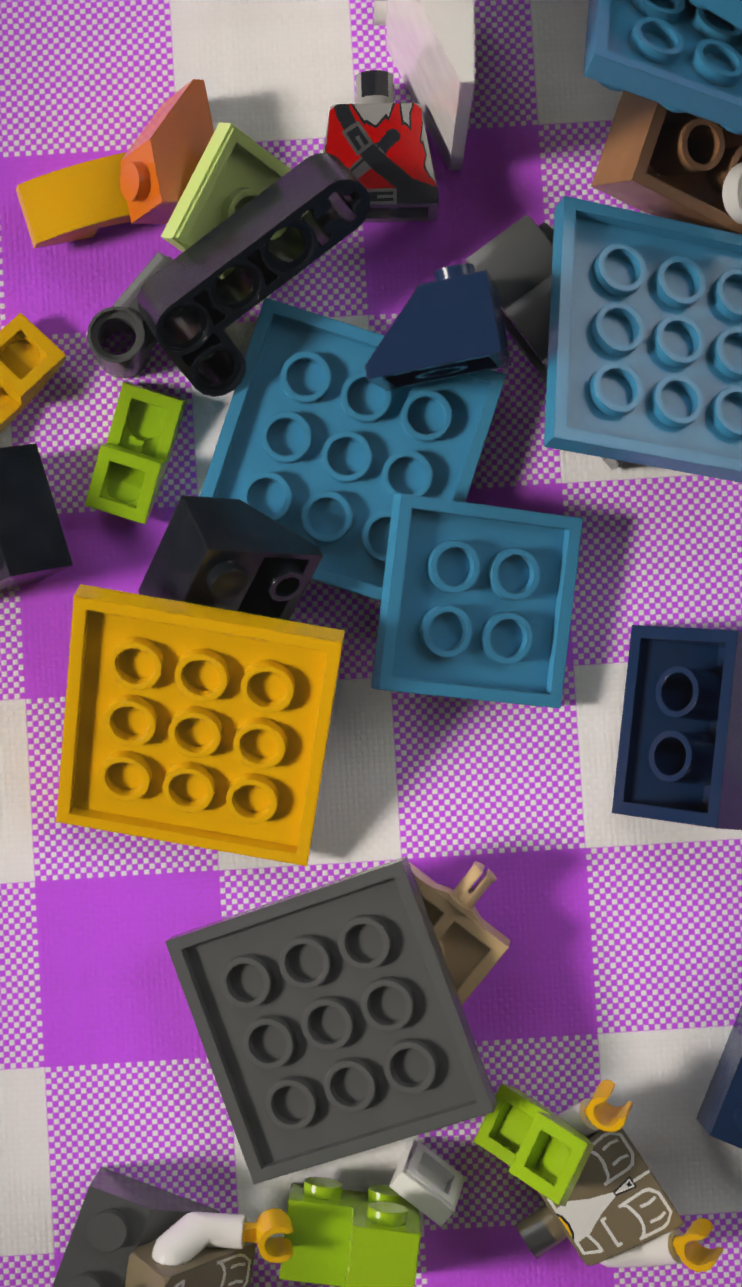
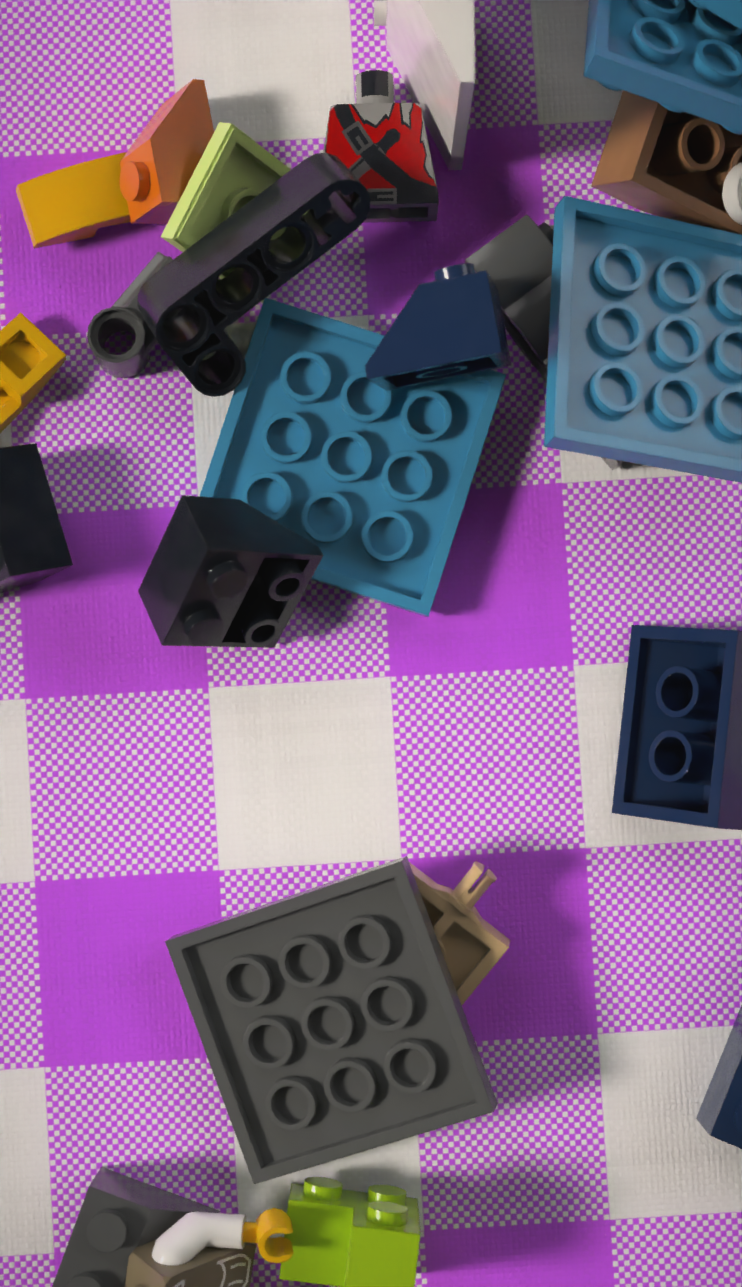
yellow plate [56,584,345,866] -> none
lime slope [85,381,187,524] -> none
dark azure plate [371,493,583,709] -> none
white tile [389,1139,465,1227] -> none
lime slope [473,1083,594,1206] -> none
torso [516,1079,724,1272] -> none

